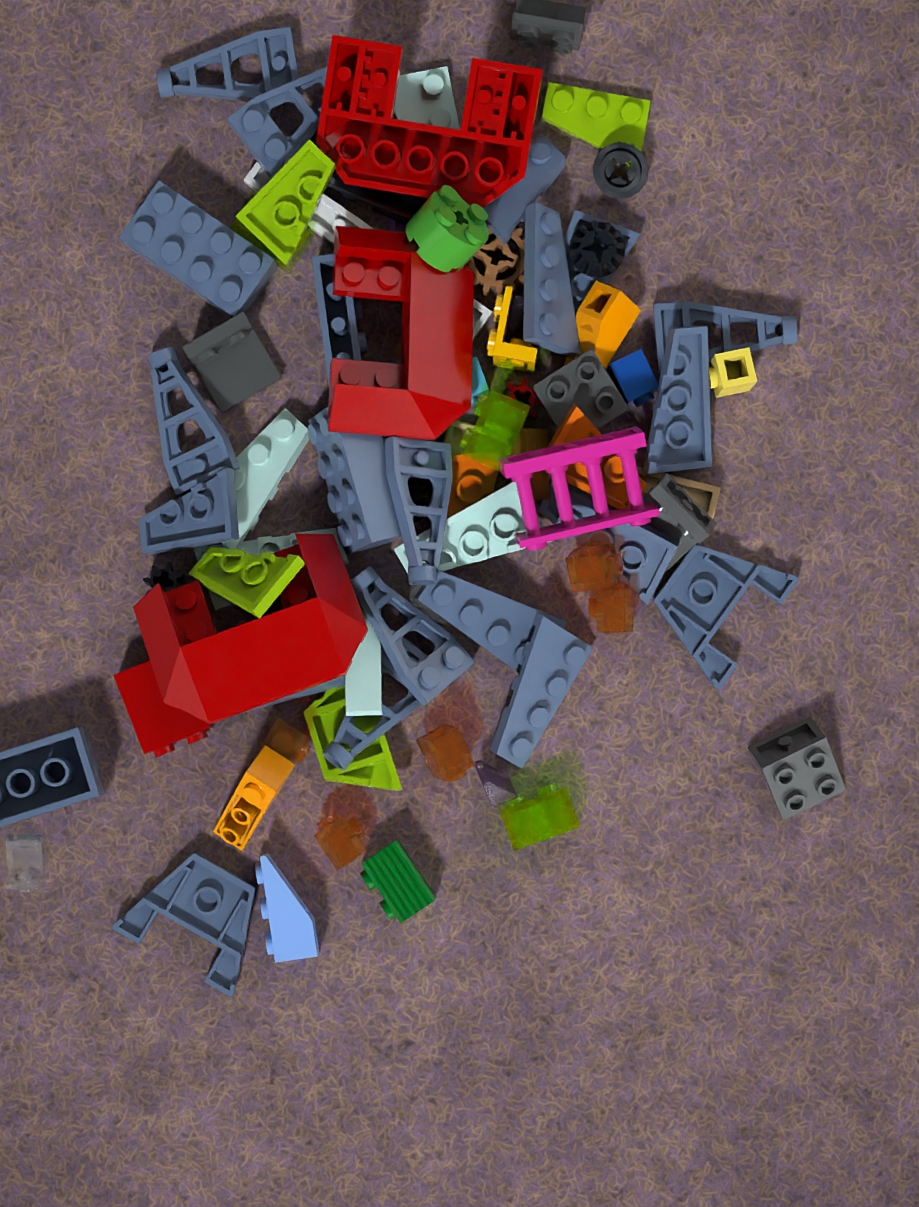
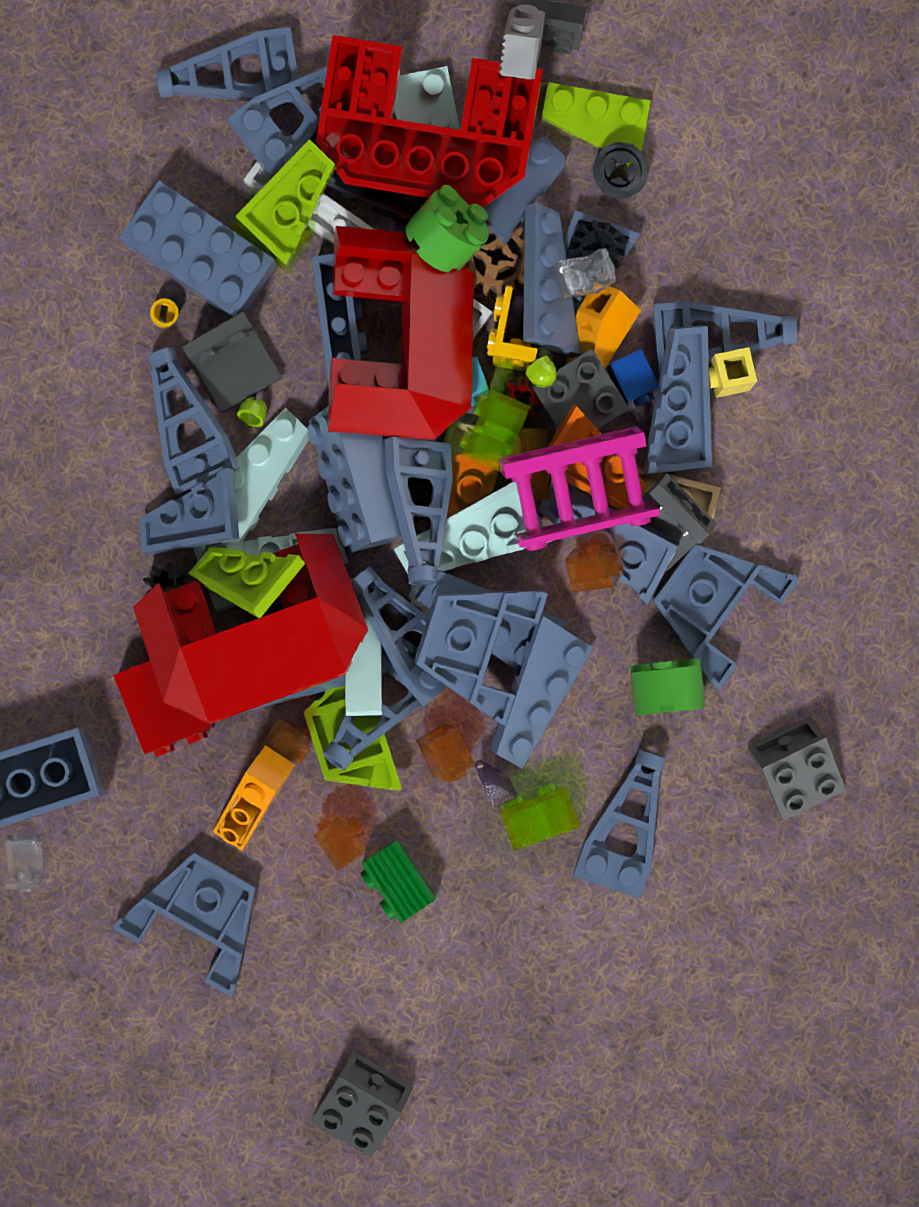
light blue slope [255,853,320,963] -> none
clear orange brick [588,583,633,633] -> none
none -> yellow hinge [150,298,179,328]
none -> lime hinge [237,396,268,427]
none -> dark grey bracket [312,1051,413,1157]
none -> sand blue wing [414,590,548,726]
none -> light grey brick [499,5,545,80]
none -> lime hinge [525,356,557,388]
none -> clear bracket [553,248,616,299]
none -> sand blue plate [573,749,666,899]
none -> bright green brick [630,658,705,715]

